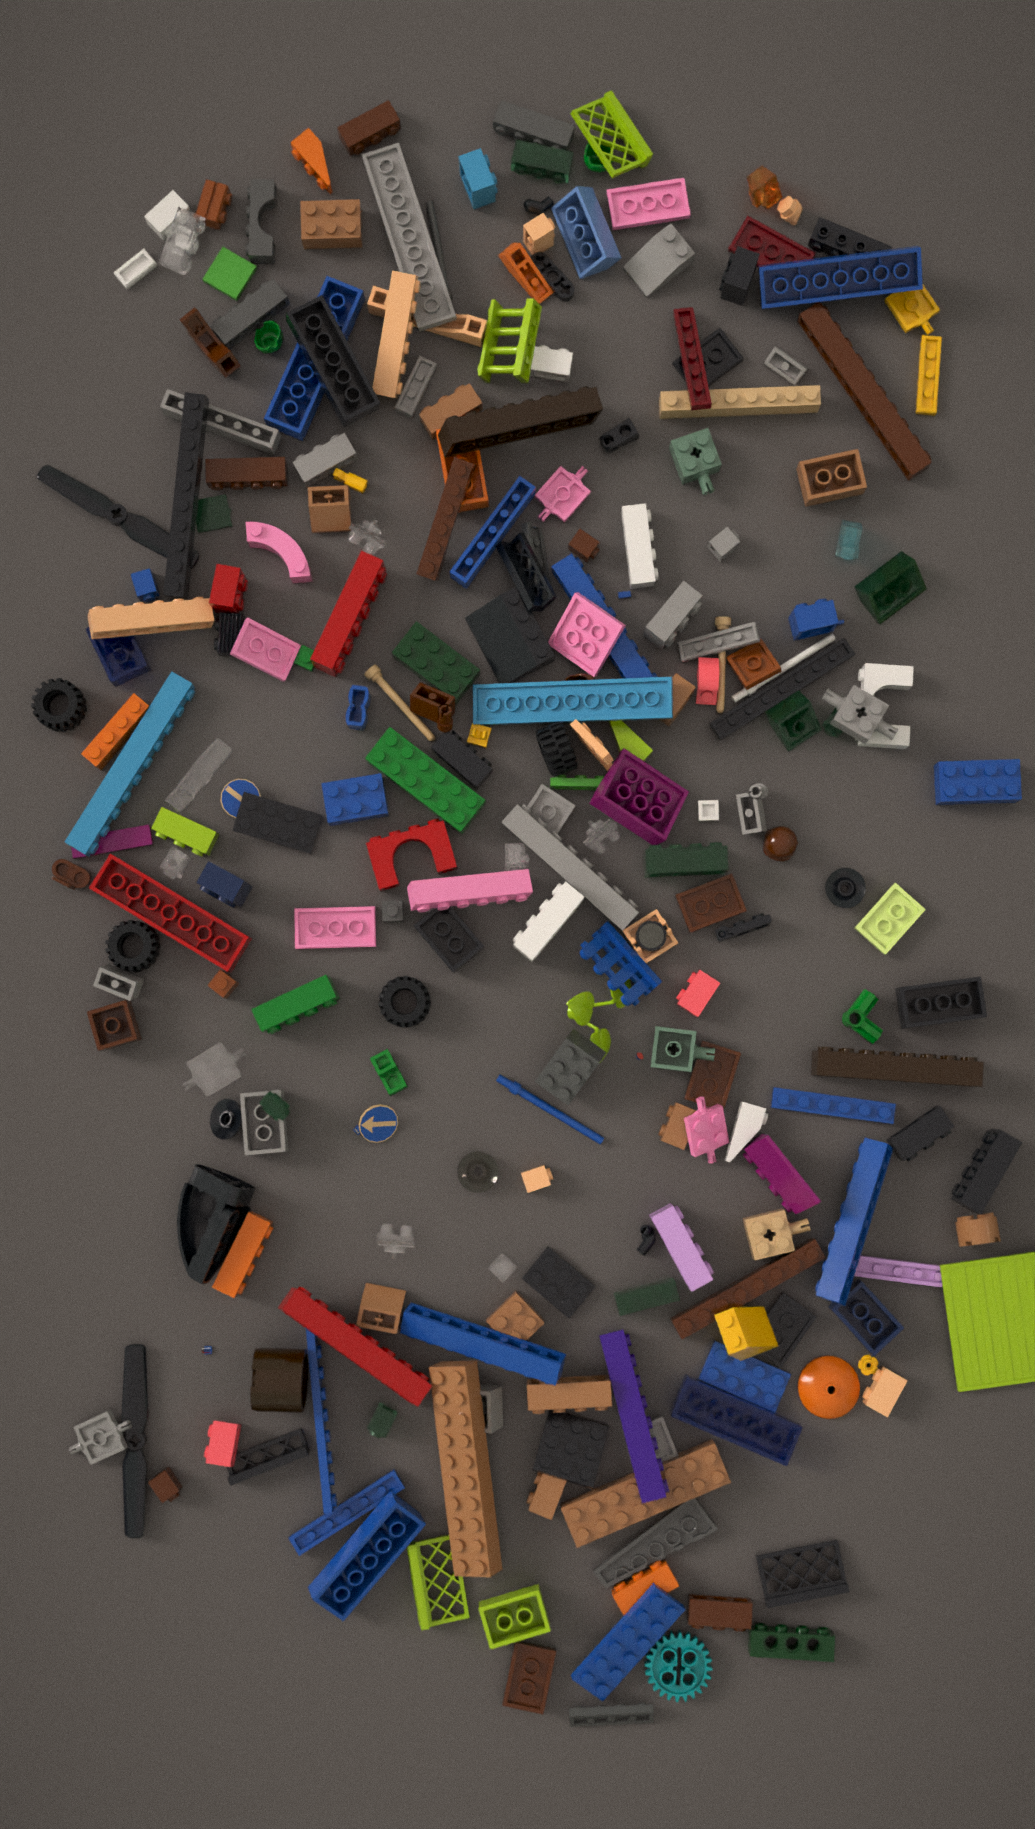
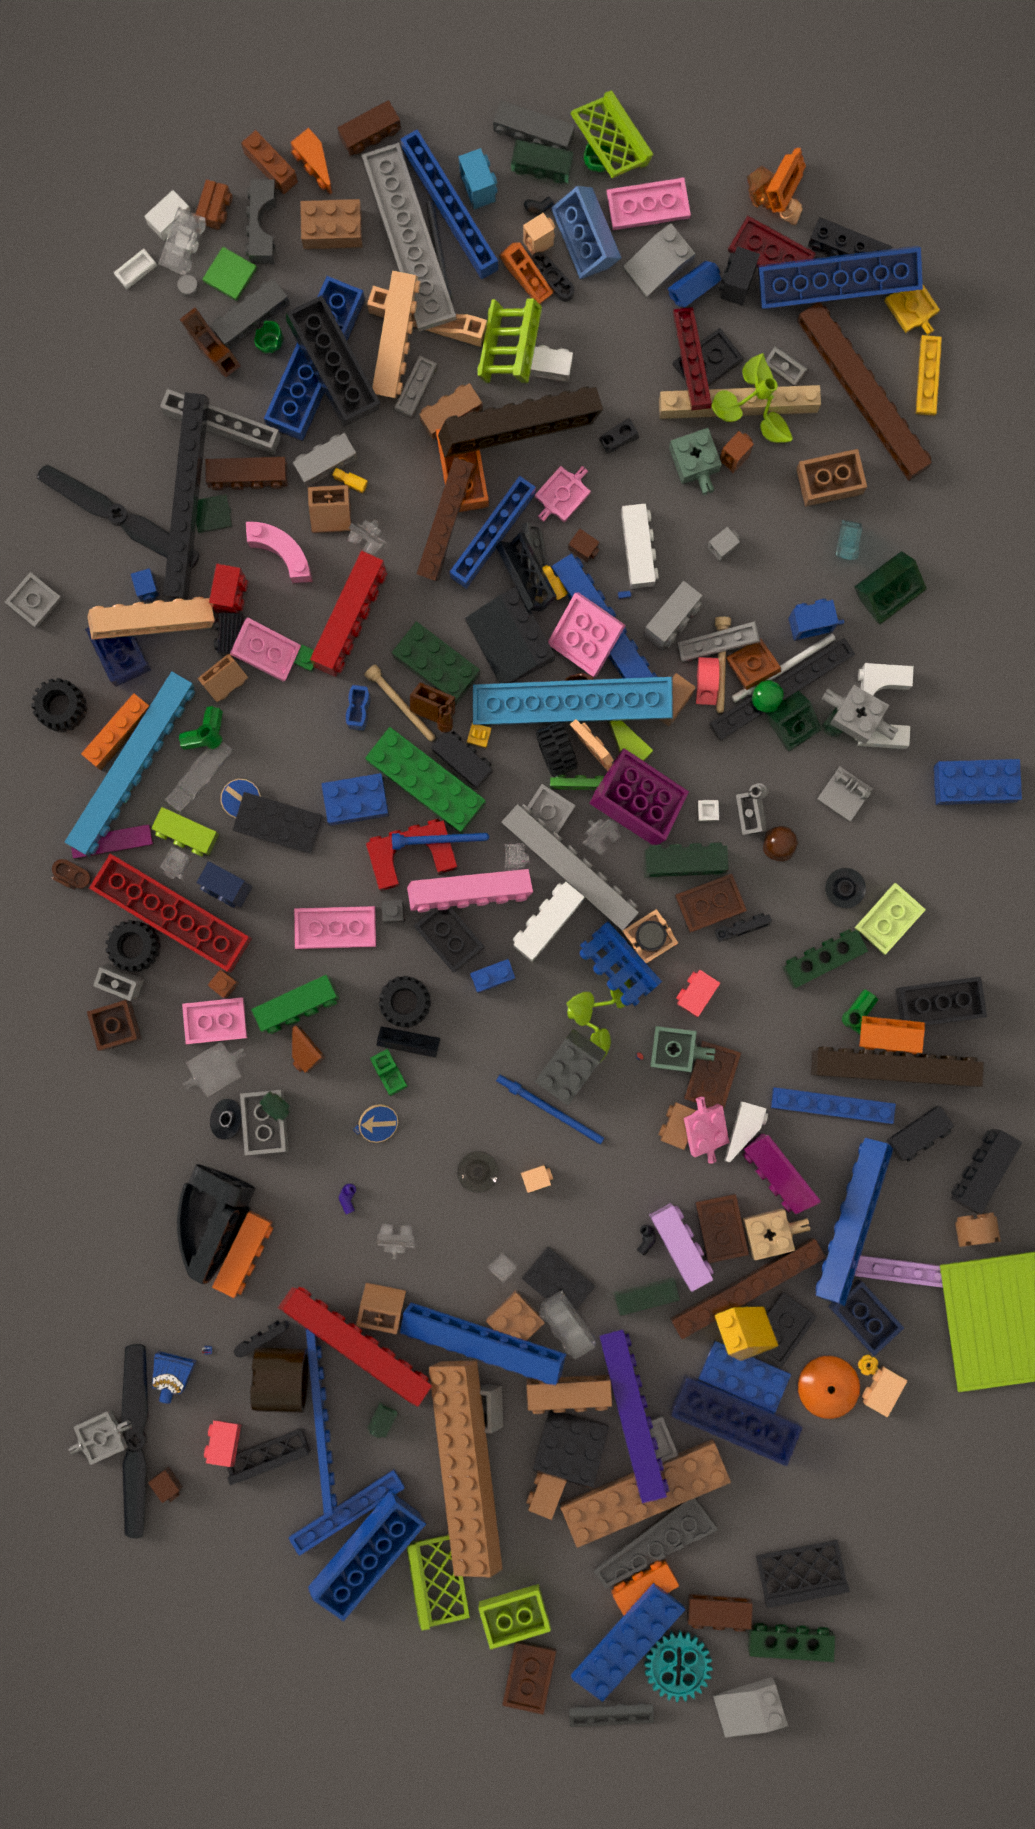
none -> light grey plate [5,572,62,629]
none -> blue torso [152,1351,197,1404]
none -> light grey tile [177,275,198,297]
none -> green piece [179,706,223,750]
none -> bright pink plate [182,998,248,1044]
none -> medium nougat brick [197,654,248,702]
none -> black hinge [233,1320,289,1358]
none -> dark orange brick [241,130,298,195]
none -> dark orange slope [292,1025,326,1073]
none -> dark purple arm [339,1184,356,1214]
none -> black plate [376,1026,440,1058]
none -> blue piece [392,833,489,850]
none -> blue brick [400,129,498,280]
none -> blue brick [470,959,515,993]
none -> clear brick [539,1290,596,1360]
none -> yellow bar [542,565,568,600]
none -> blue brick [667,261,721,308]
none -> reddish brown plate [695,1194,749,1263]
none -> lime plant [711,353,793,443]
none -> light grey slope [713,1677,788,1738]
none -> dark orange brick [720,431,754,474]
none -> green hair [752,680,784,712]
none -> orange hinge [766,148,806,212]
none -> dark green brick [782,929,868,989]
none -> light grey hinge [817,766,873,822]
none -> orange brick [859,1016,925,1054]

